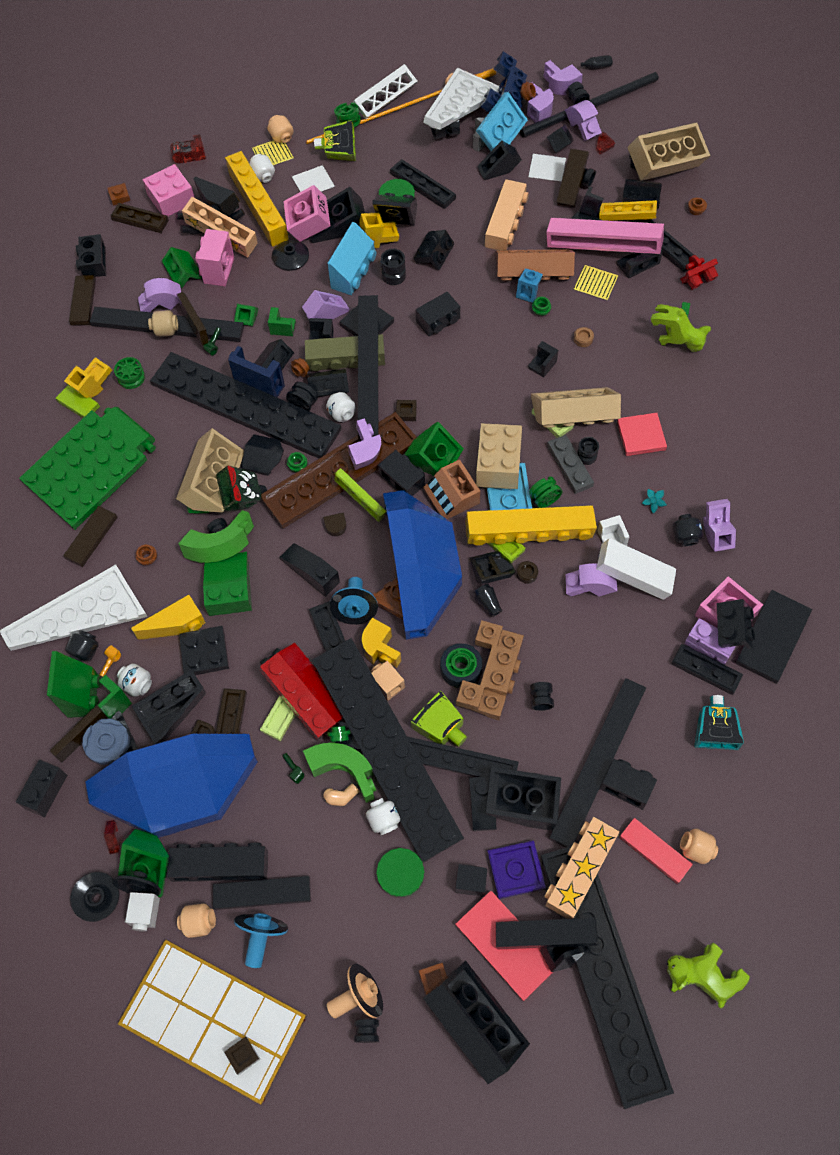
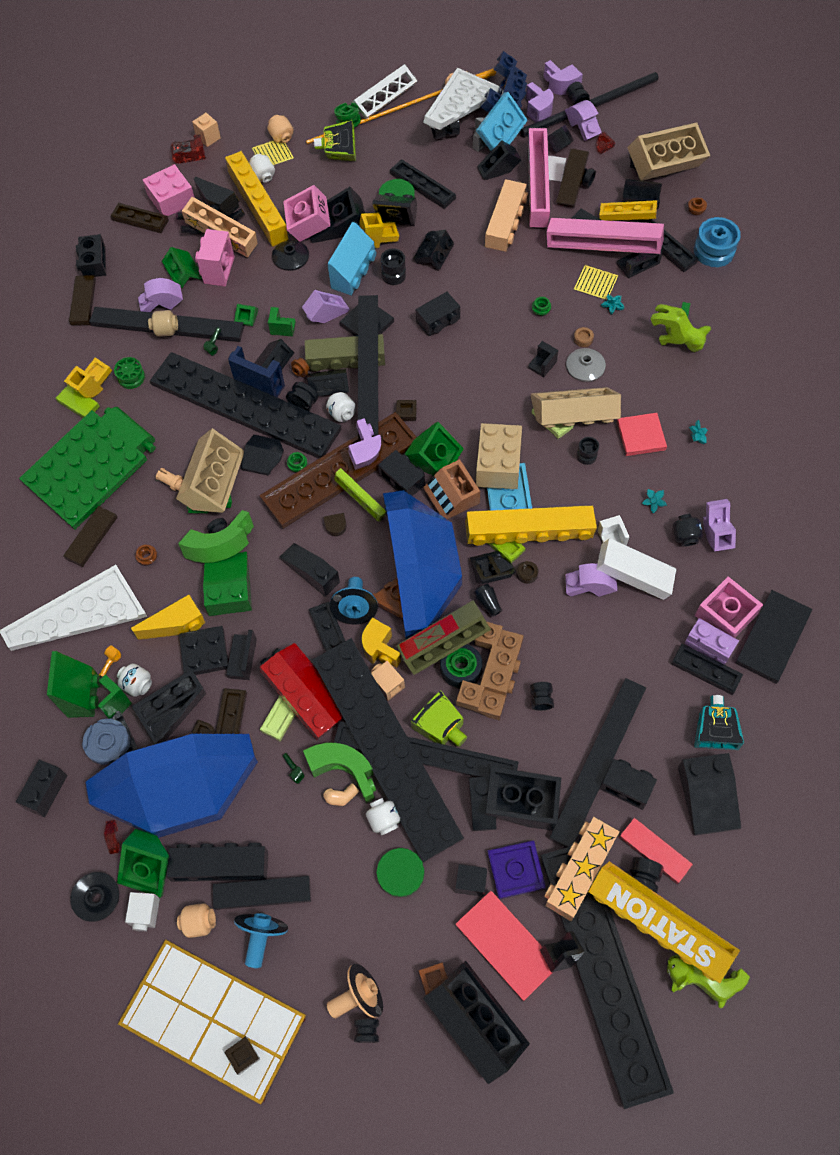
dark brown tile [50,701,108,762] -> none
black head [65,630,99,662] -> none
dark orange plate [107,183,131,206] -> none
black dish [112,871,161,896] -> none
dark brown tile [177,292,209,345] -> none
clear green torso [216,465,267,511] -> none
white sticker [292,165,335,192] -> none
black panel [309,318,334,340] -> none
green plate [327,726,350,742] -> none
nougat slope [496,249,575,280] -> none
black tile [496,918,597,950] -> none
dark azure bracket [516,268,543,303] -> none
dark orange plate [521,82,536,101] -> none
green wheel [529,476,563,508] -> none
dark grey plate [547,434,594,494] -> none
black panel [579,186,604,217] -> none
black piece [581,55,613,69] -> none
red hips [680,255,718,290] -> none
light nougat head [680,829,718,864] -> none
black bracket [717,599,755,649] -> none
none -> light nougat pin [156,468,183,491]
none -> light nougat brick [192,113,221,147]
none -> black panel [226,630,257,680]
none -> olive brick [397,600,491,675]
none -> bright pink brick [528,128,550,227]
none -> light grey dish [566,348,606,382]
none -> yellow brick [588,861,740,983]
none -> teal plant [601,294,624,315]
none -> black wheel [629,857,664,893]
none -> black slope [678,753,741,836]
none -> teal plant [689,420,708,444]
none -> dark azure wheel [694,217,740,267]

